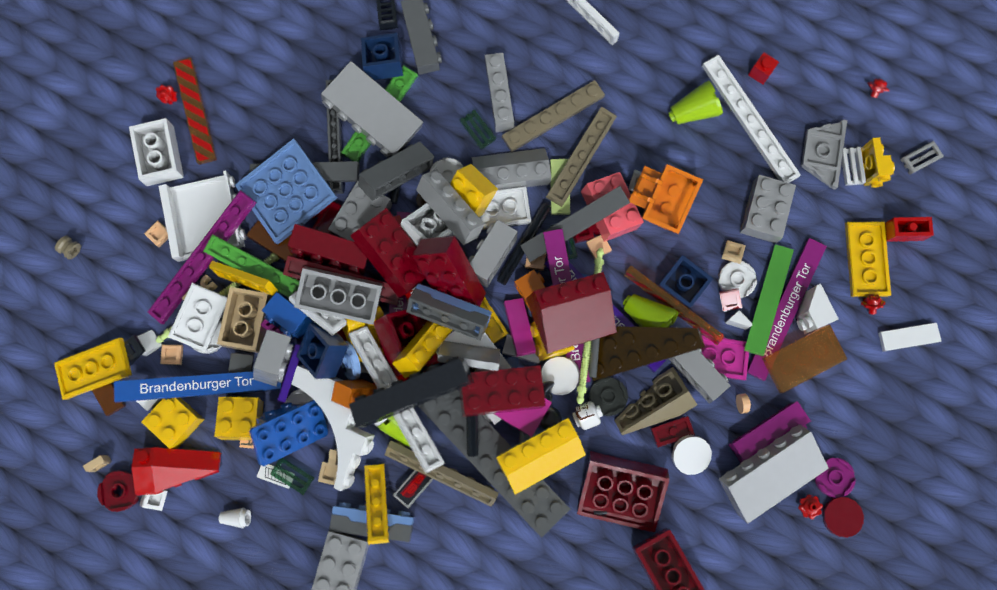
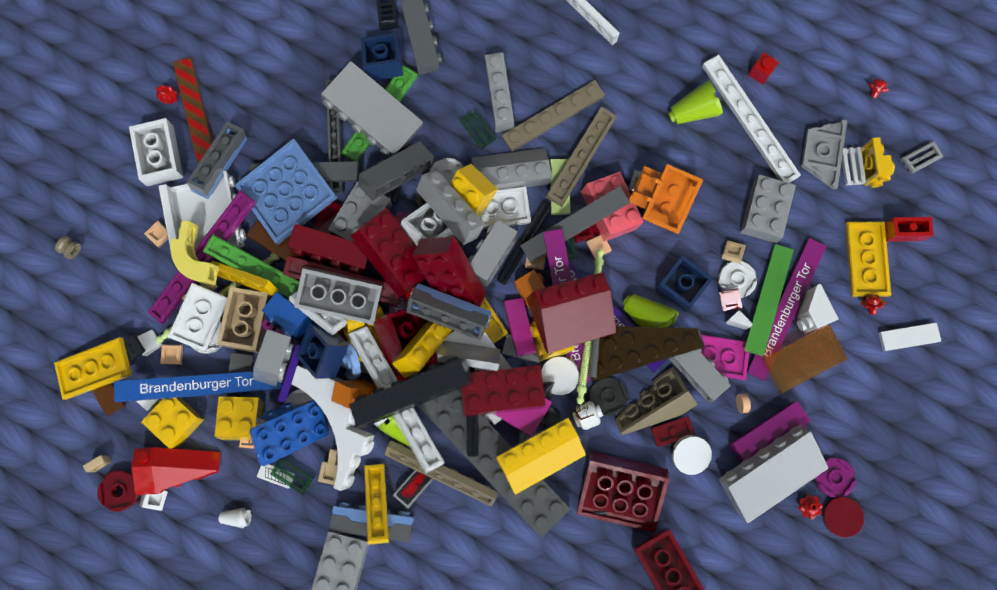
clear orange tile [625,266,724,345] -> none
none -> light yellow arch [170,220,219,285]
none -> dark grey piece [186,122,247,199]

